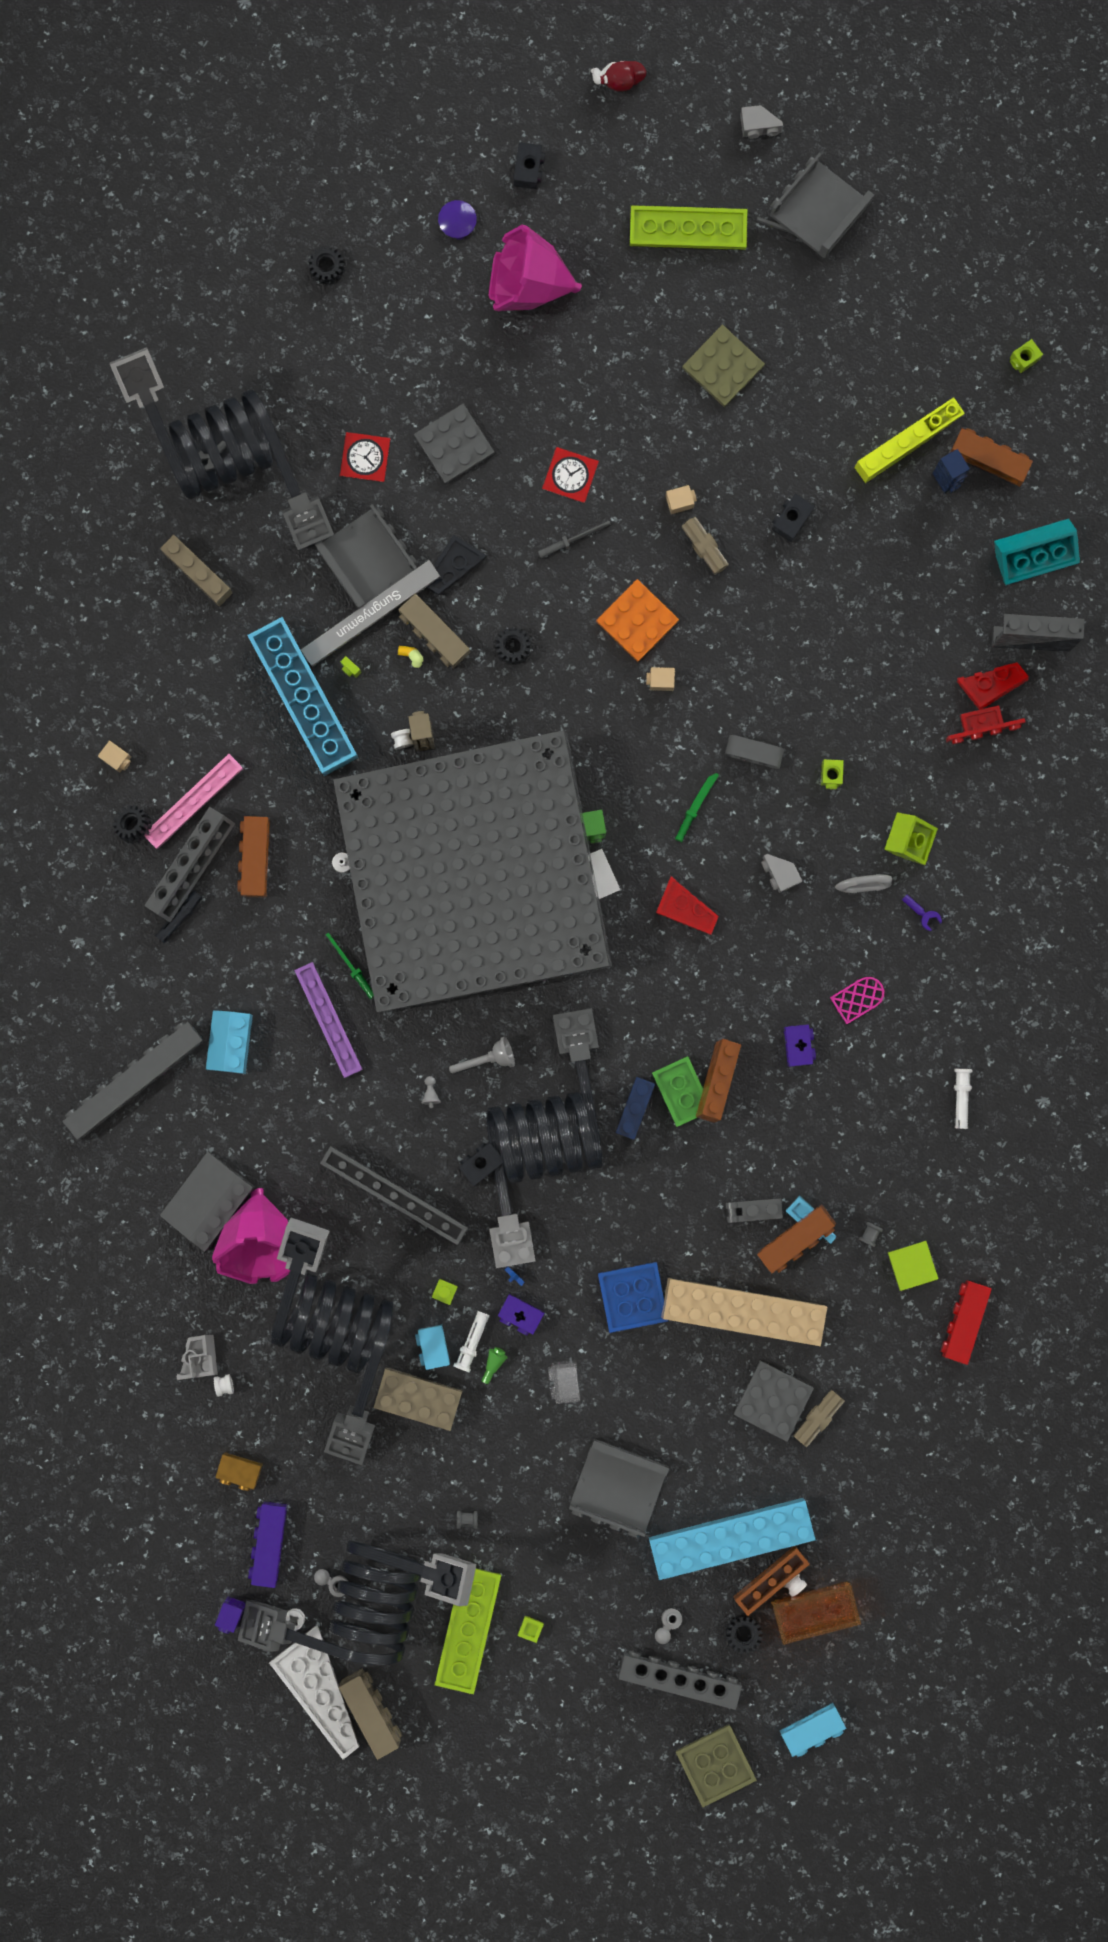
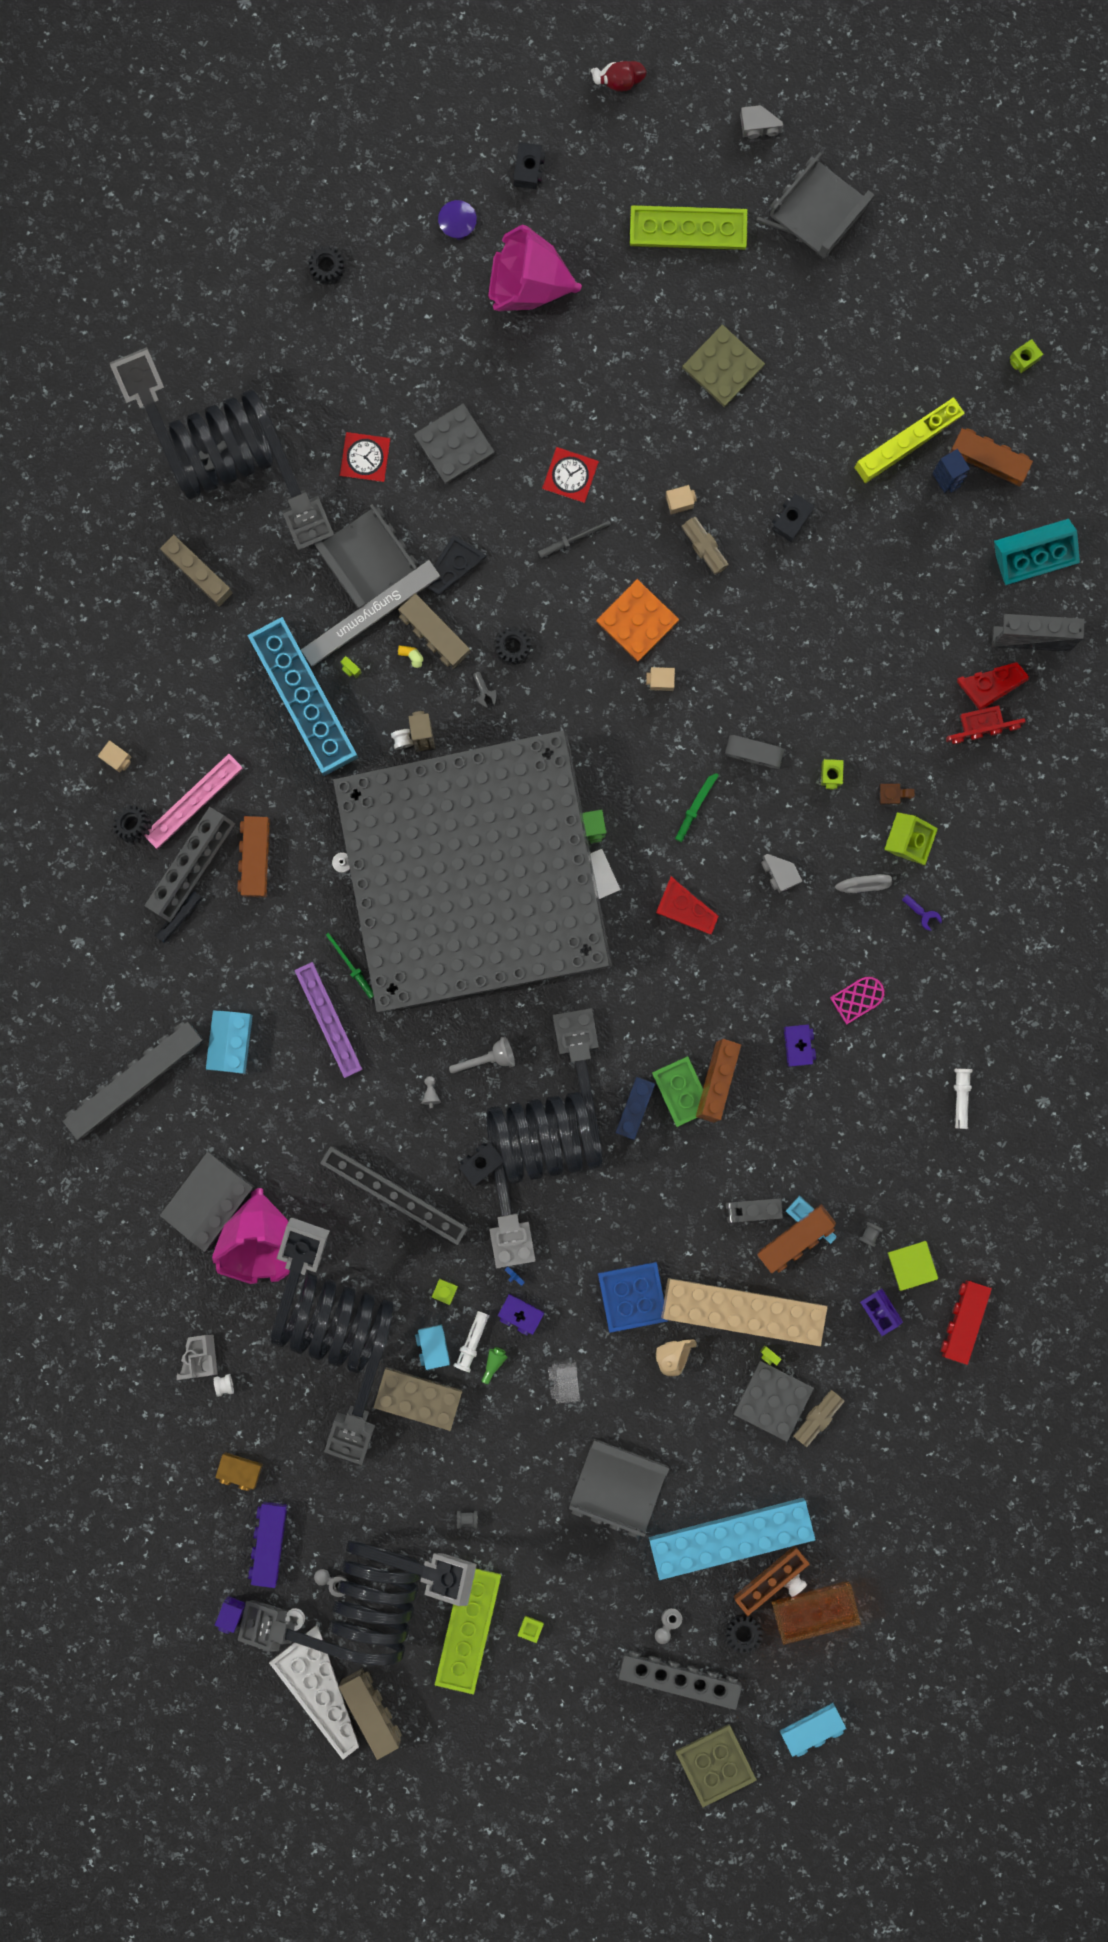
none -> dark grey bar [473,672,496,709]
none -> tan helmet [656,1339,697,1376]
none -> lime plate [760,1345,782,1365]
none -> dark purple brick [860,1288,903,1336]
none -> reddish brown plate [880,784,915,804]

